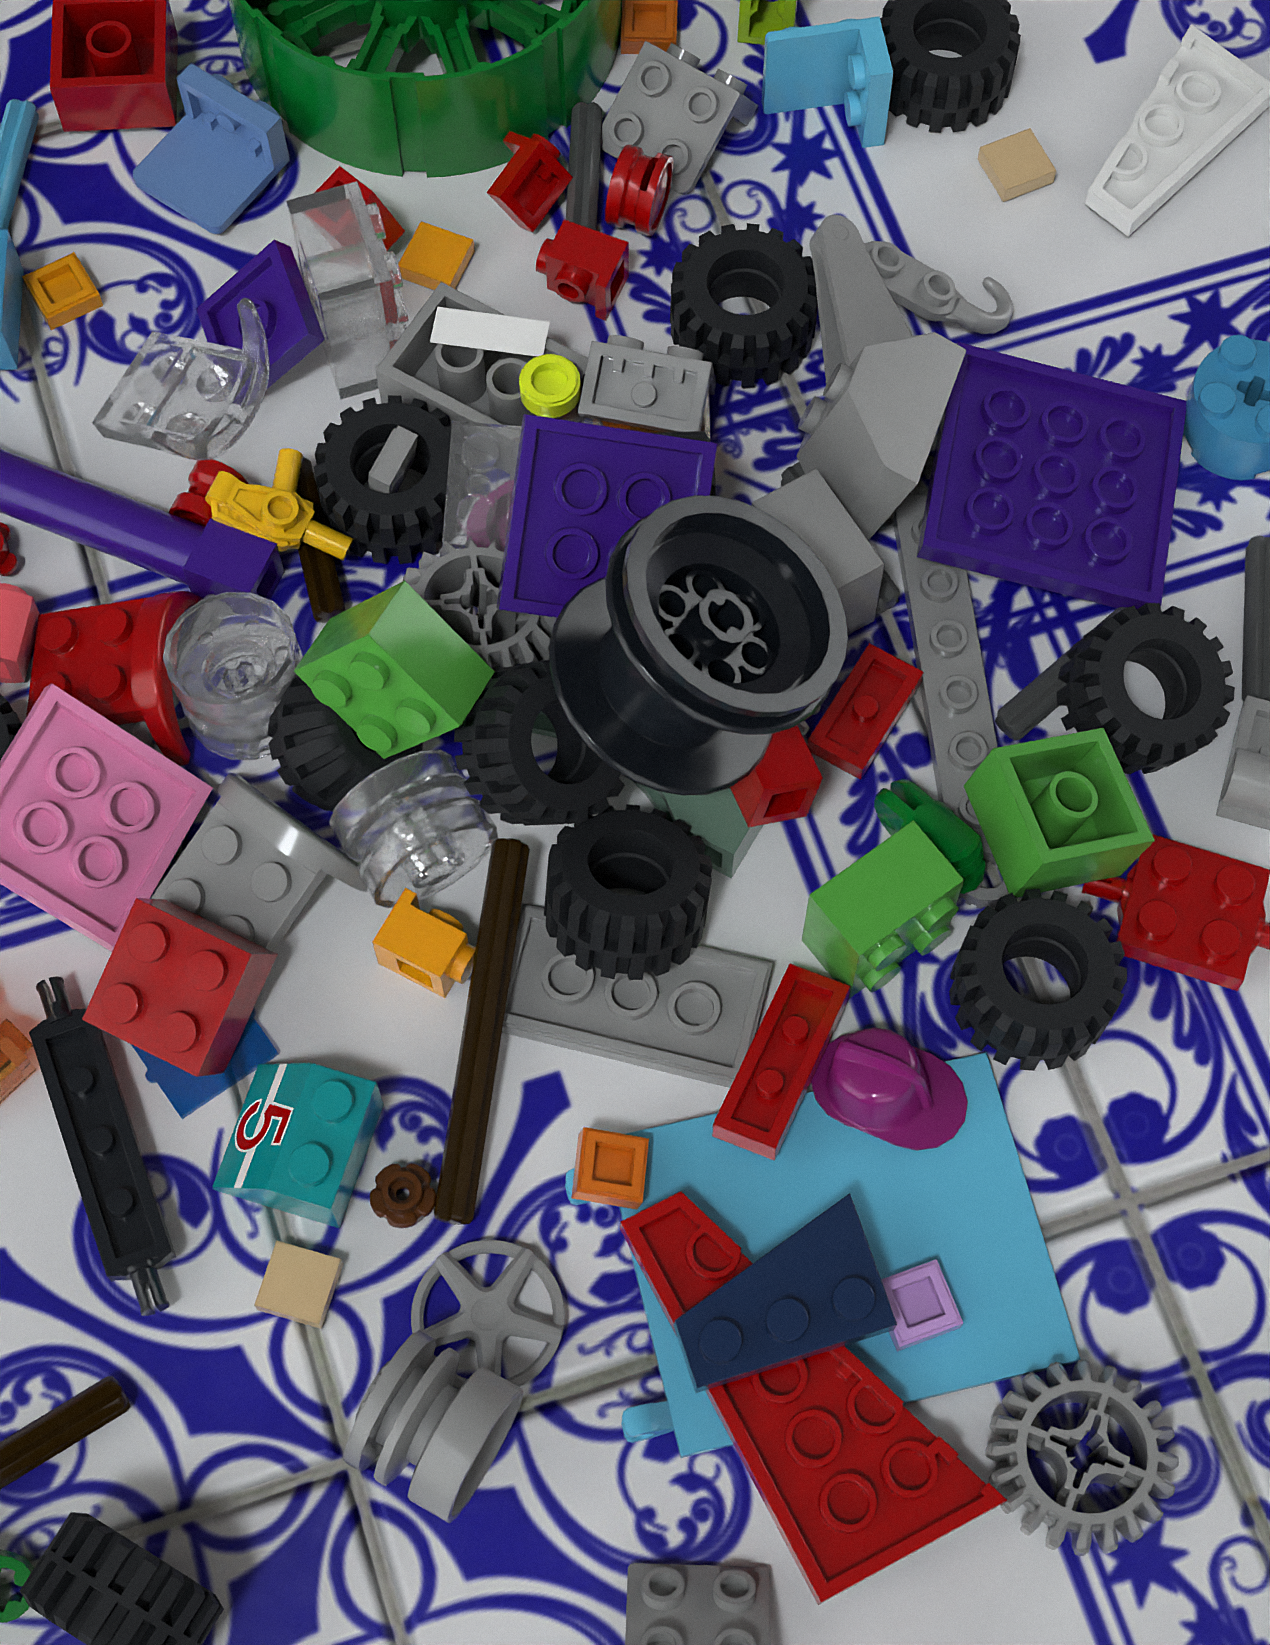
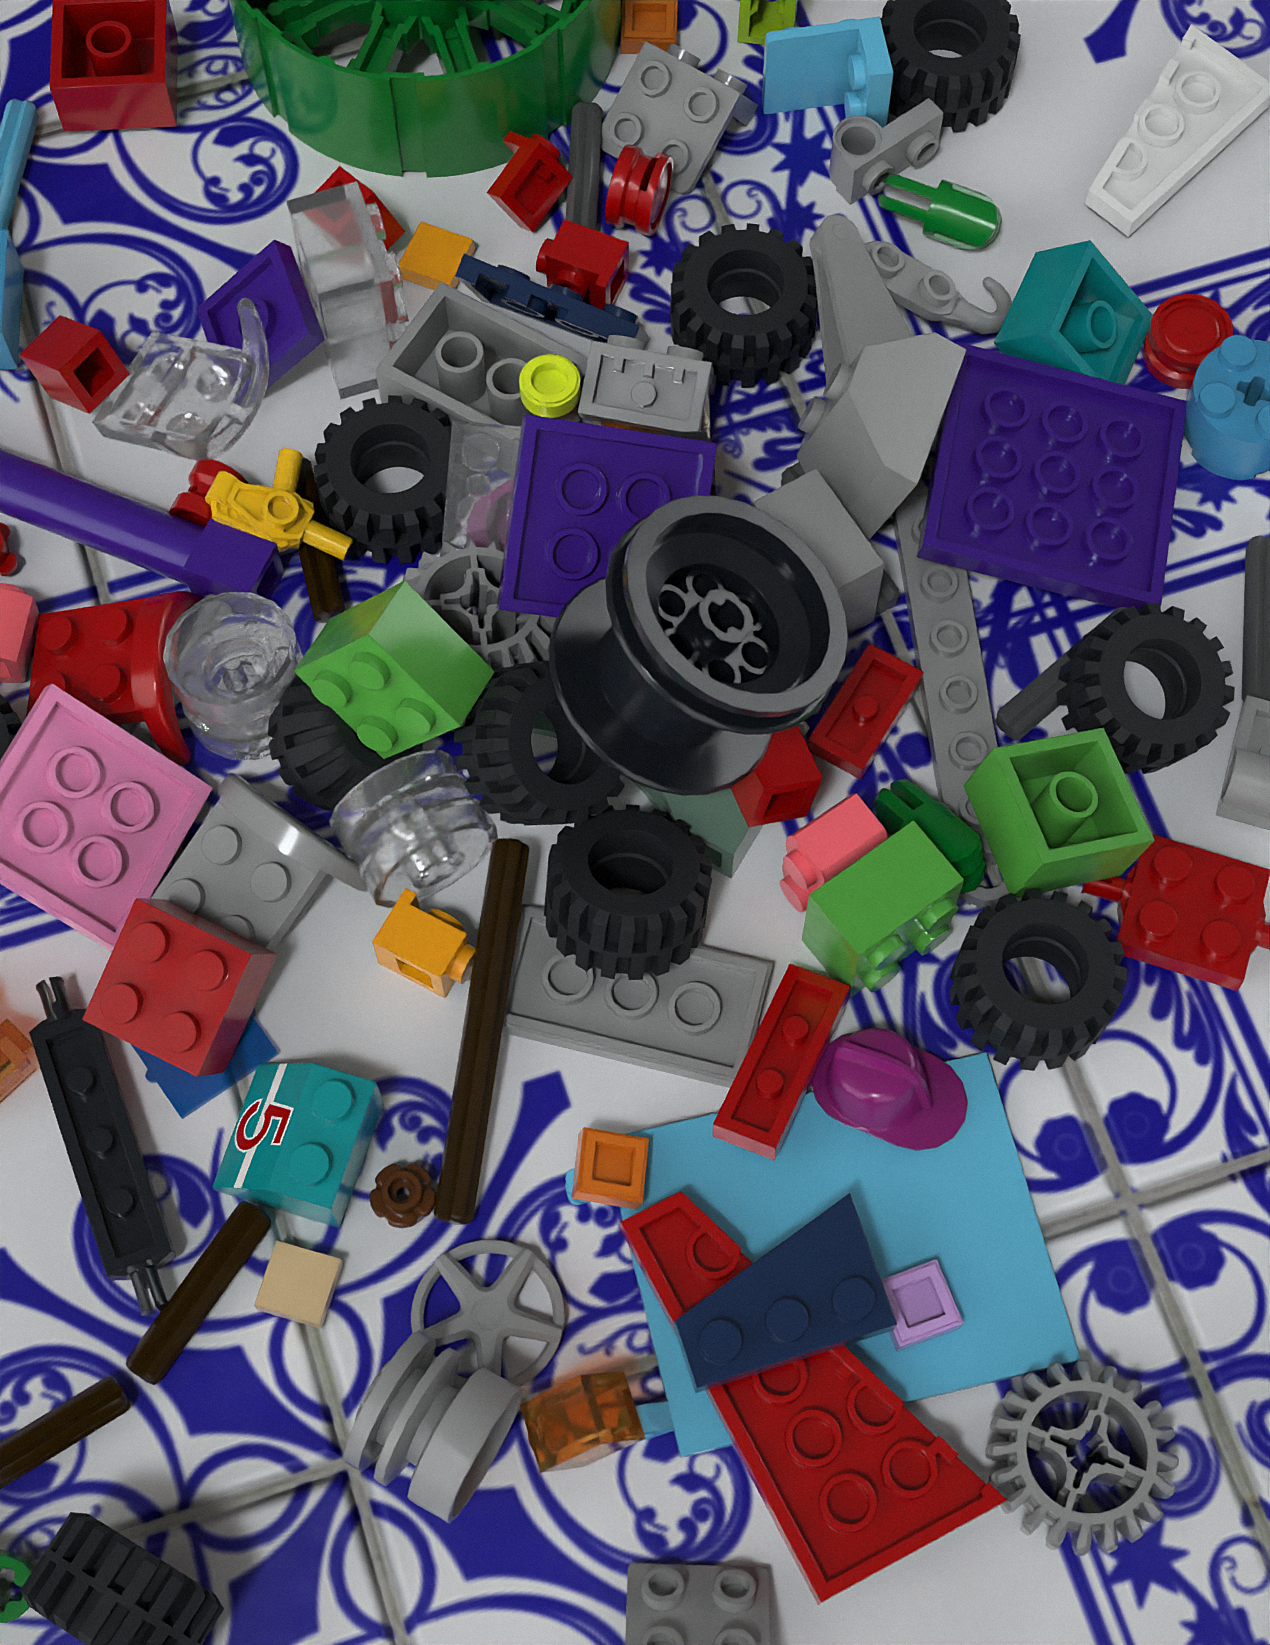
light orange tile [22,252,103,330] -> none
medium blue bracket [133,63,290,234] -> none
light grey tile [368,426,418,494] -> none
white sticker [430,306,550,357] -> none
tan tile [977,128,1056,202] -> none
none -> red brick [19,315,130,414]
none -> dark brown axle [126,1201,271,1385]
none -> dark blue wing [455,254,649,350]
none -> clear orange brick [520,1371,645,1473]
none -> coral brick [780,793,888,913]
none -> light grey plate [829,98,943,205]
none -> green arm [878,174,1002,250]
none -> teal slope [994,240,1153,385]
none -> red wheel [1143,293,1233,389]

